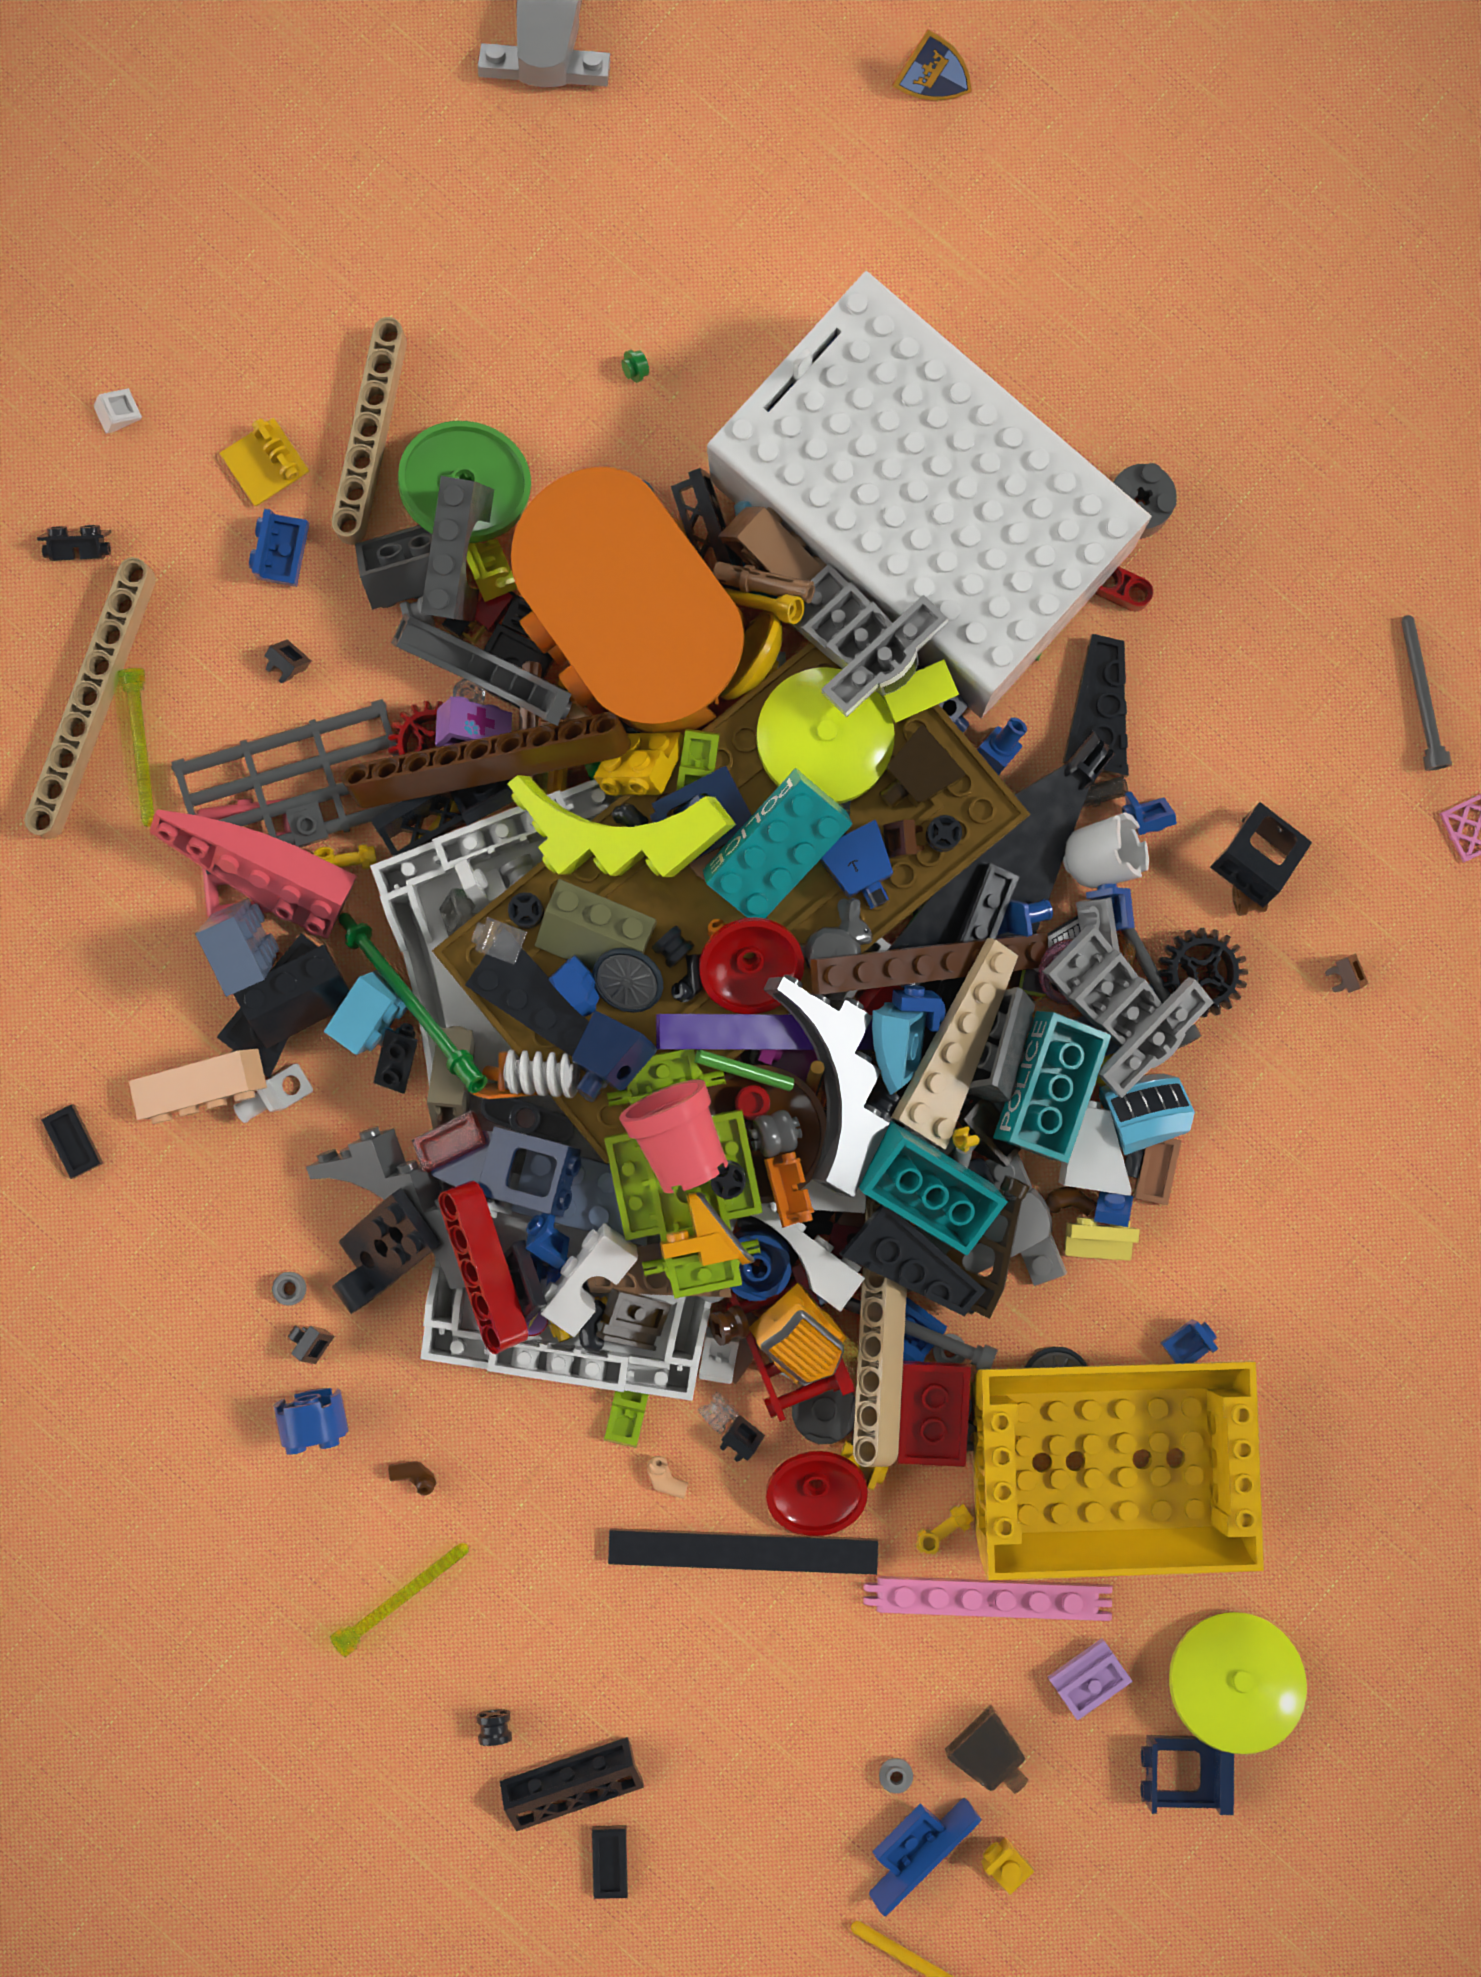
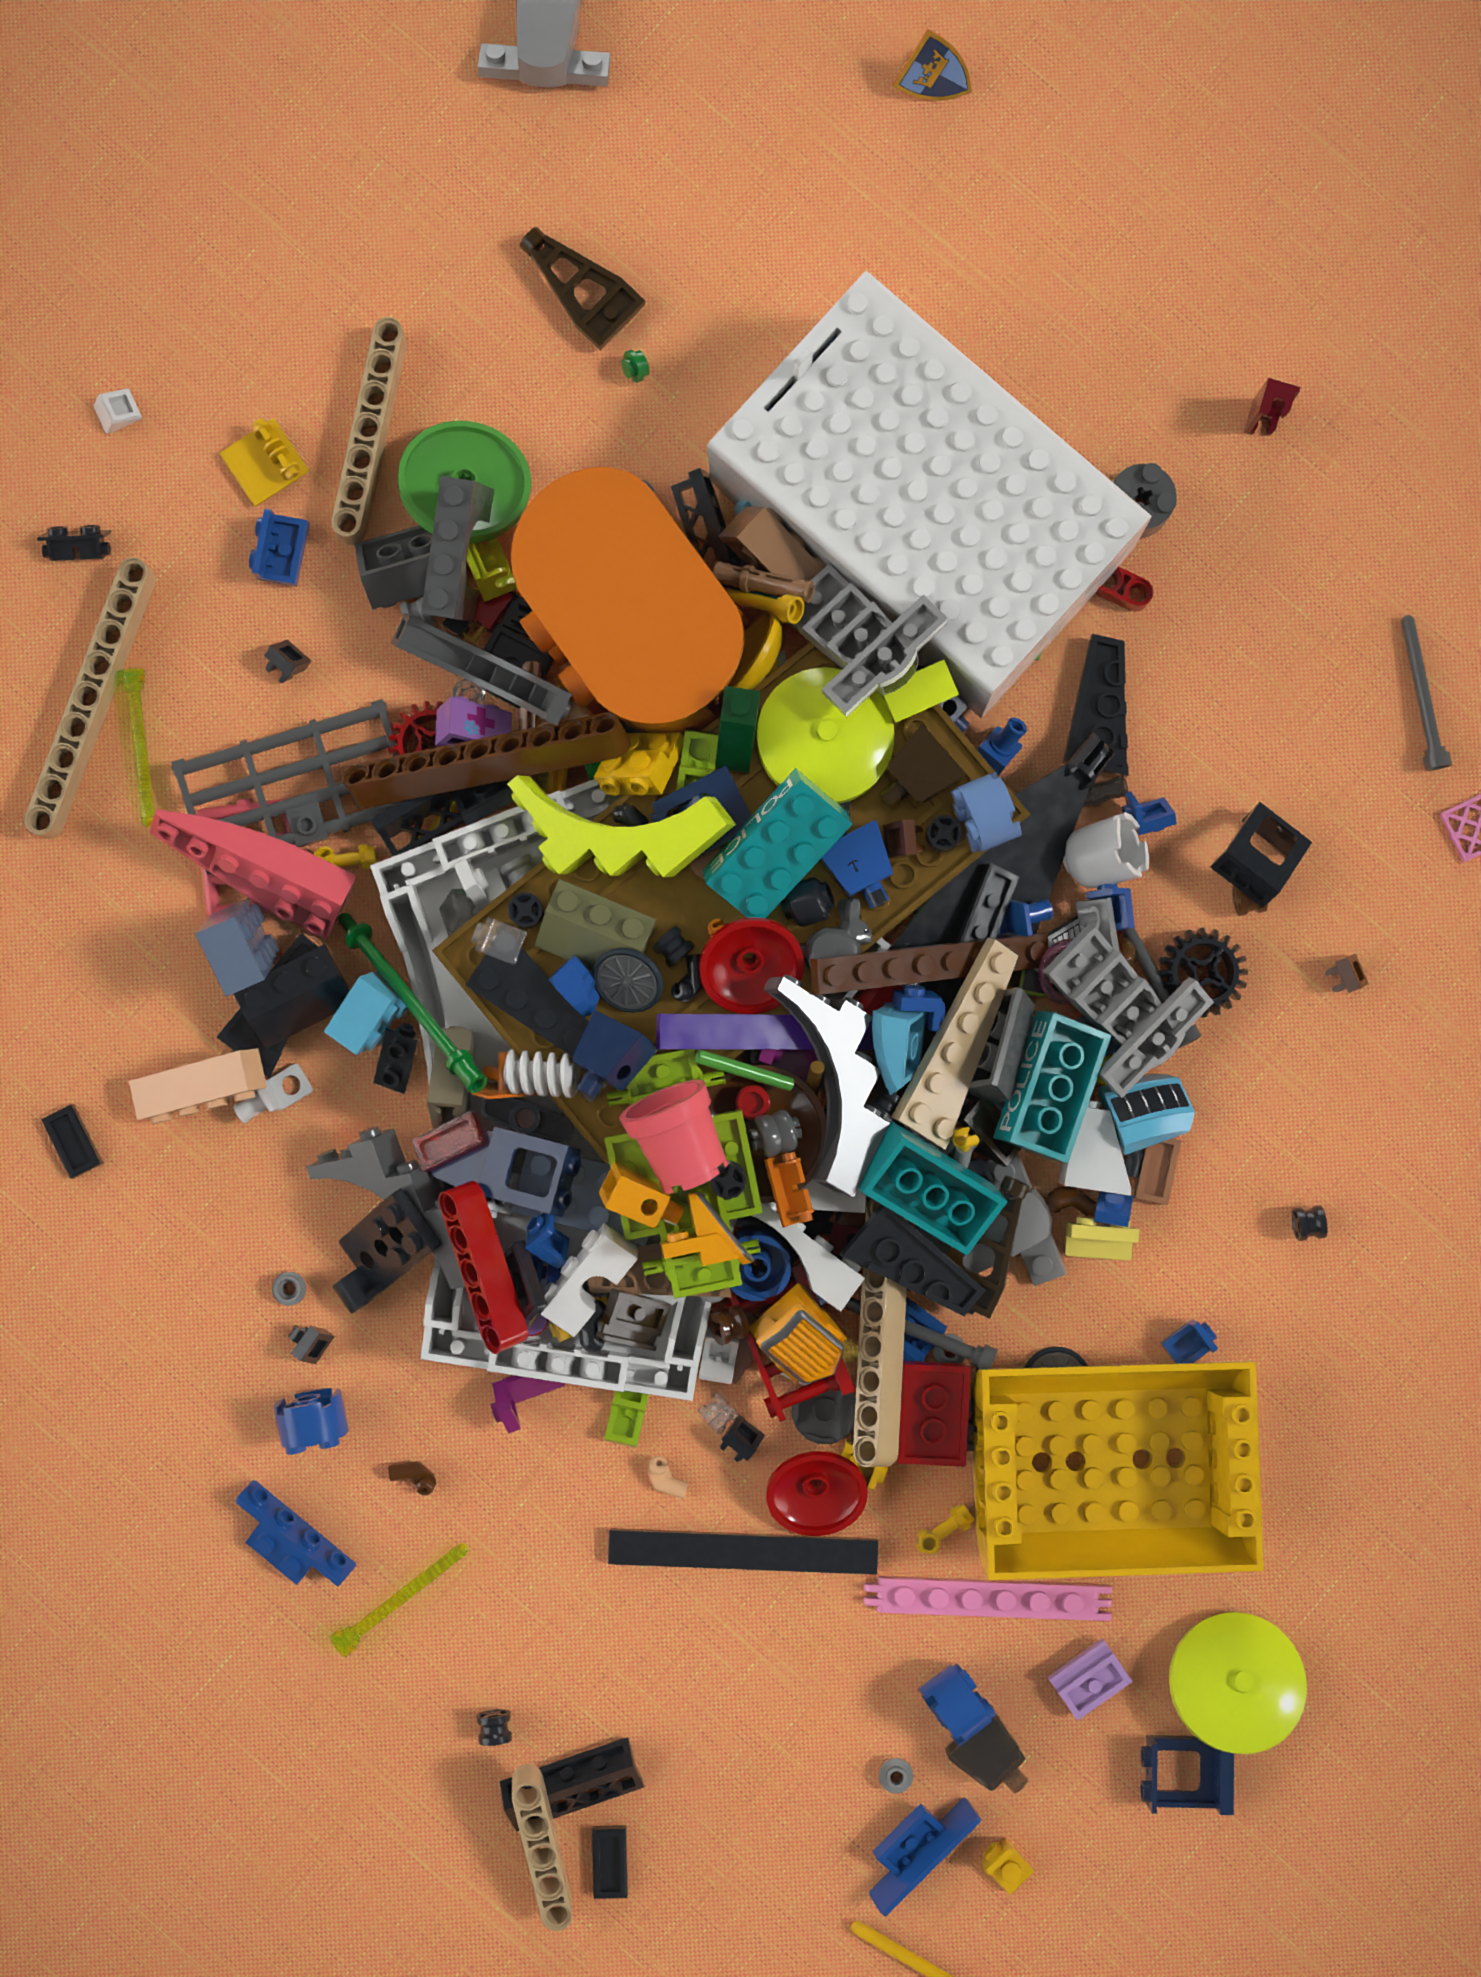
none -> blue bracket [235,1480,356,1586]
none -> magenta bracket [491,1375,565,1434]
none -> tan beam [512,1764,572,1931]
none -> dark brown plate [520,227,645,351]
none -> light orange torso [599,1161,684,1228]
none -> dark green slope [715,686,760,774]
none -> black head [781,877,835,927]
none -> blue brick [918,1663,996,1747]
none -> medium blue brick [951,772,1022,853]
none -> dark red hinge [1244,378,1301,436]
none -> black wheel [1292,1205,1328,1241]

